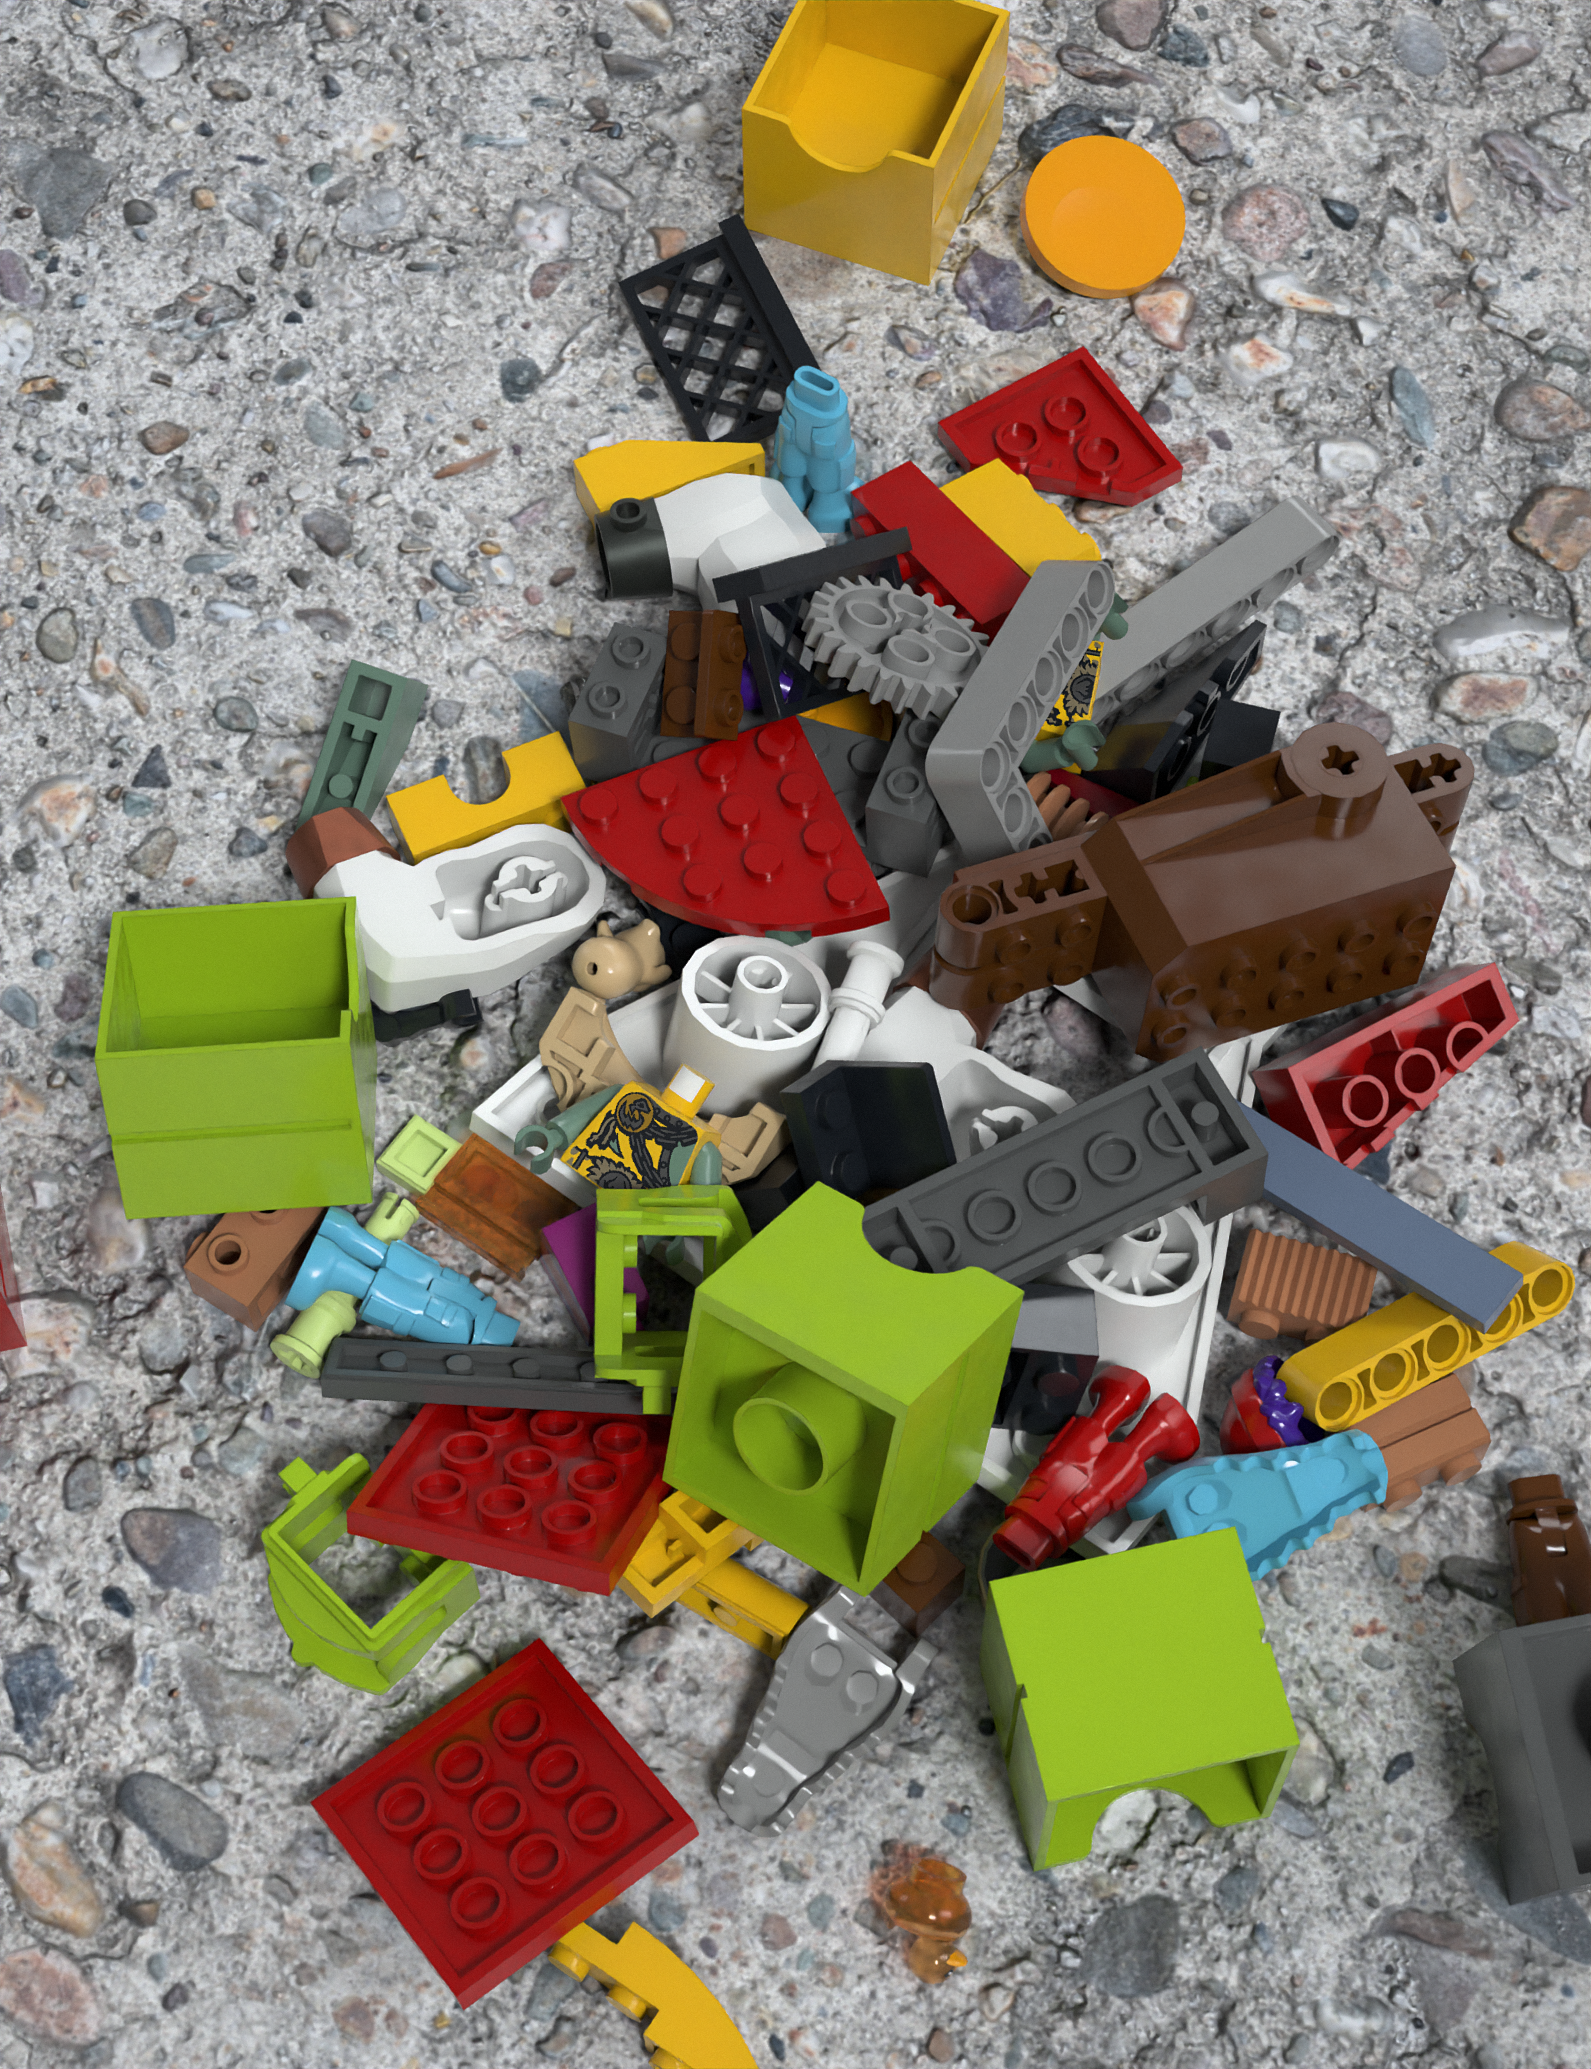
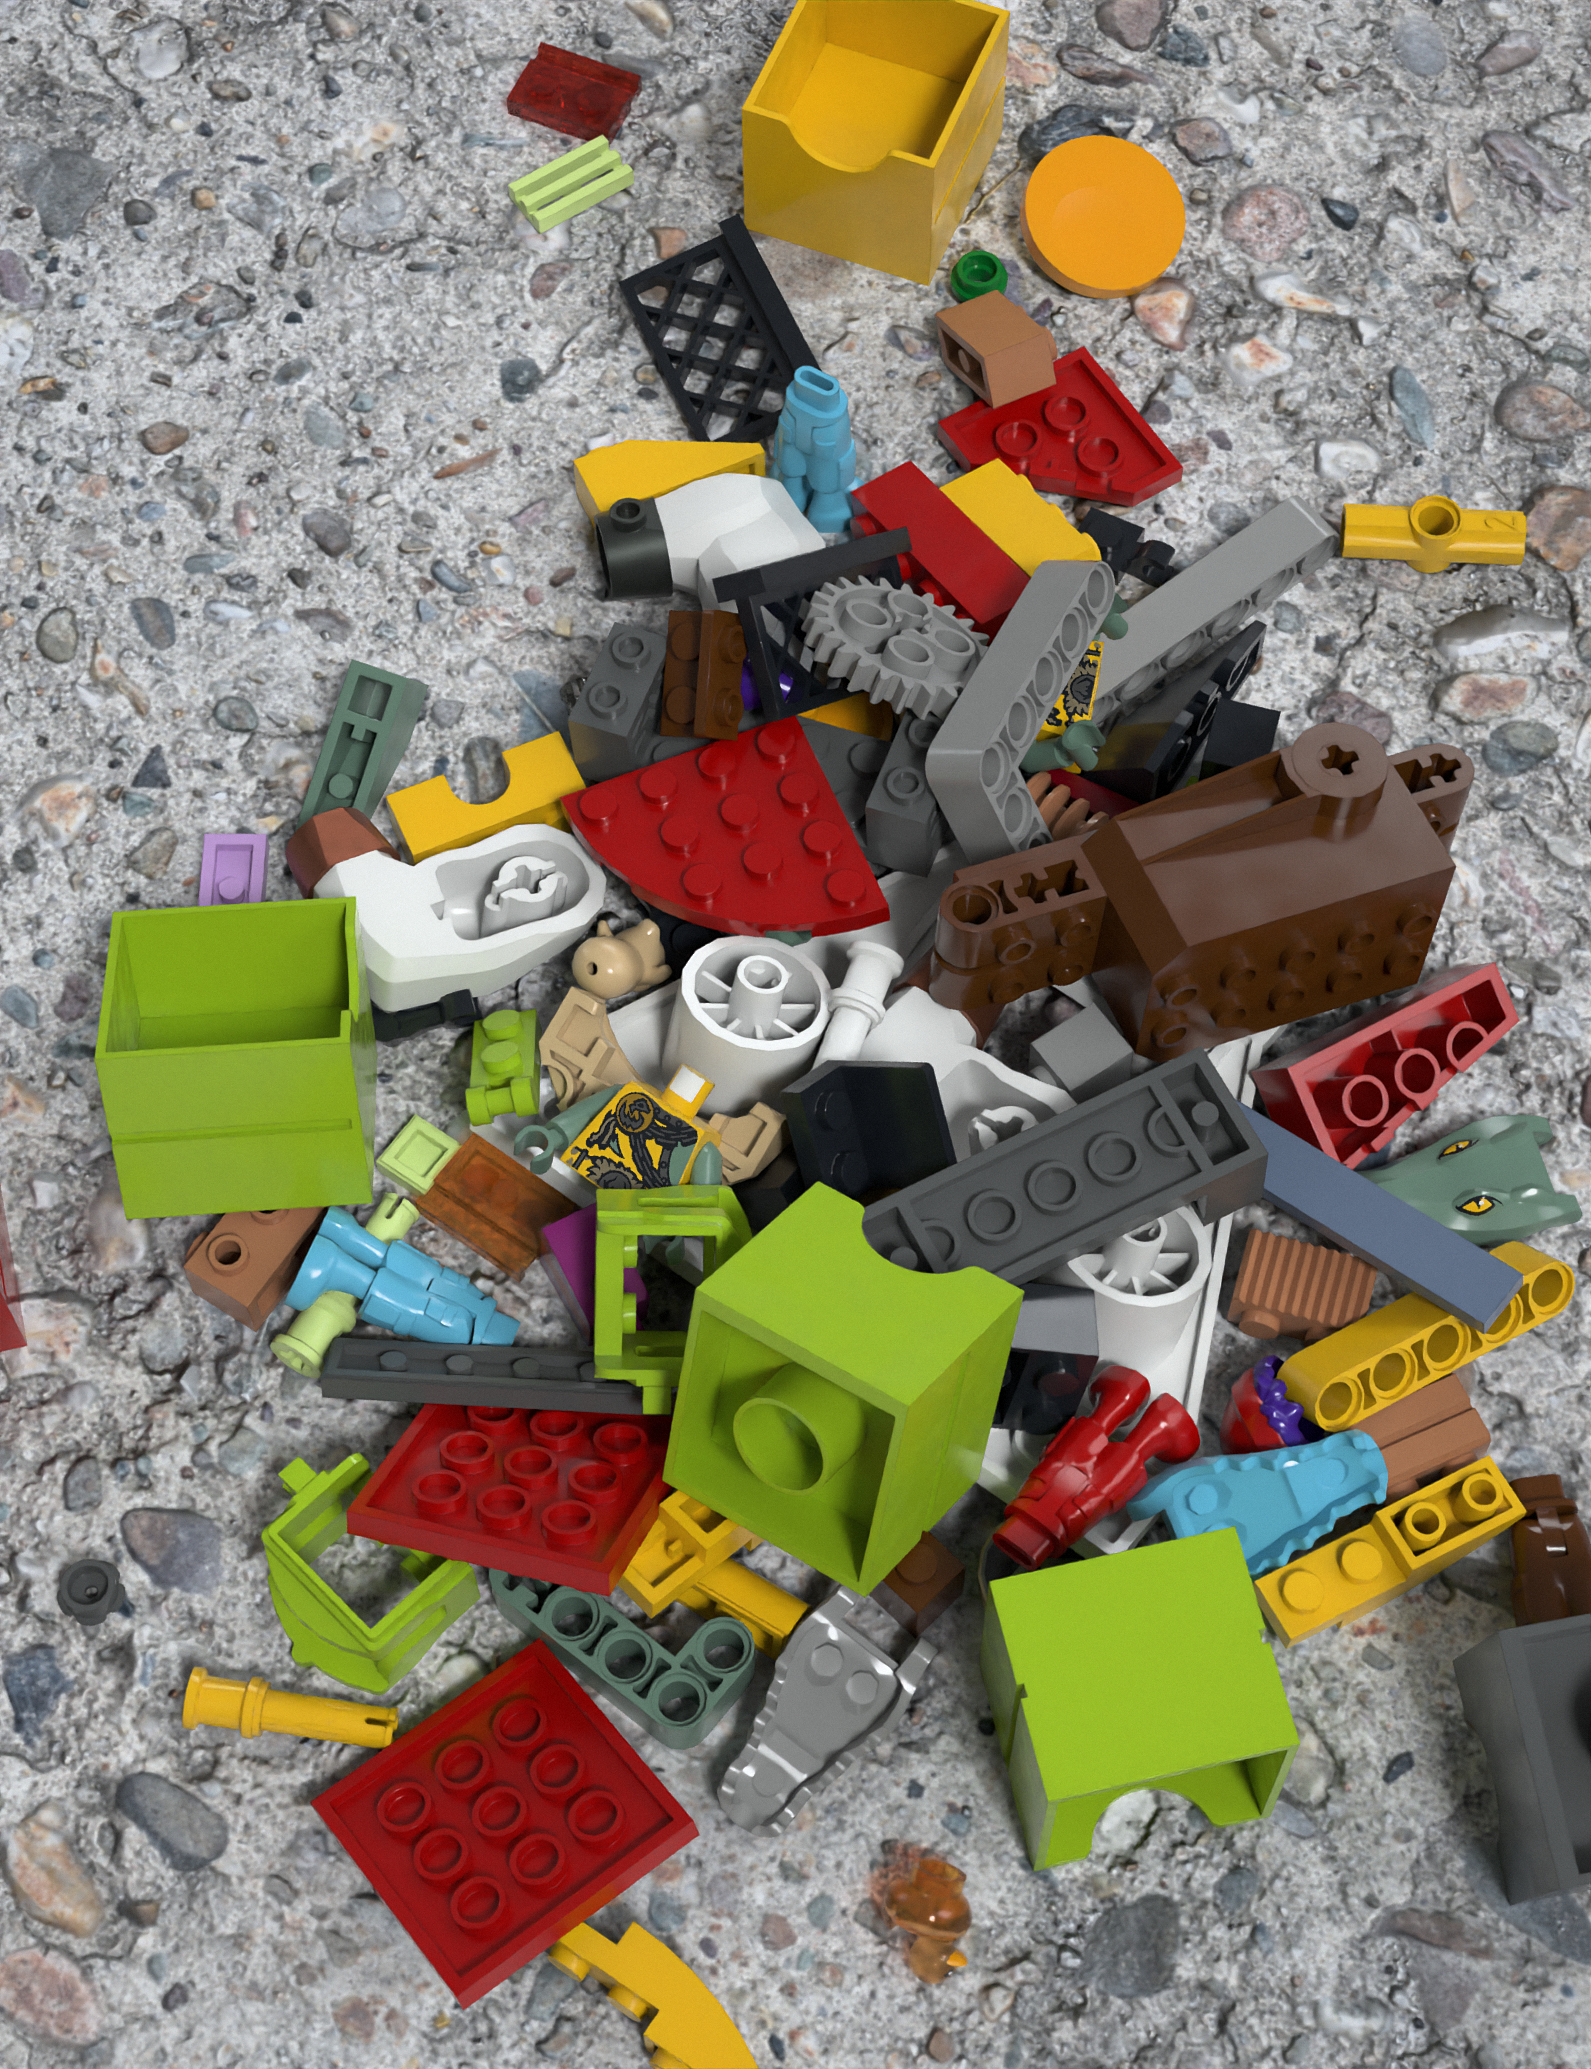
none -> dark grey plate [57,1559,126,1626]
none -> yellow pin [182,1666,400,1750]
none -> lavender plate [198,834,270,906]
none -> lime plate [465,1009,542,1127]
none -> sand green beam [489,1568,756,1750]
none -> clear red plate [506,42,642,147]
none -> yellowish green tile [508,134,634,234]
none -> nougat brick [935,290,1058,409]
none -> green plate [950,250,1008,302]
none -> light grey brick [1026,1003,1134,1105]
none -> black plate [1077,507,1175,588]
none -> yellow slope [1253,1455,1527,1649]
none -> yellow piece [1339,495,1527,573]
none -> sand green animal [1356,1115,1582,1248]

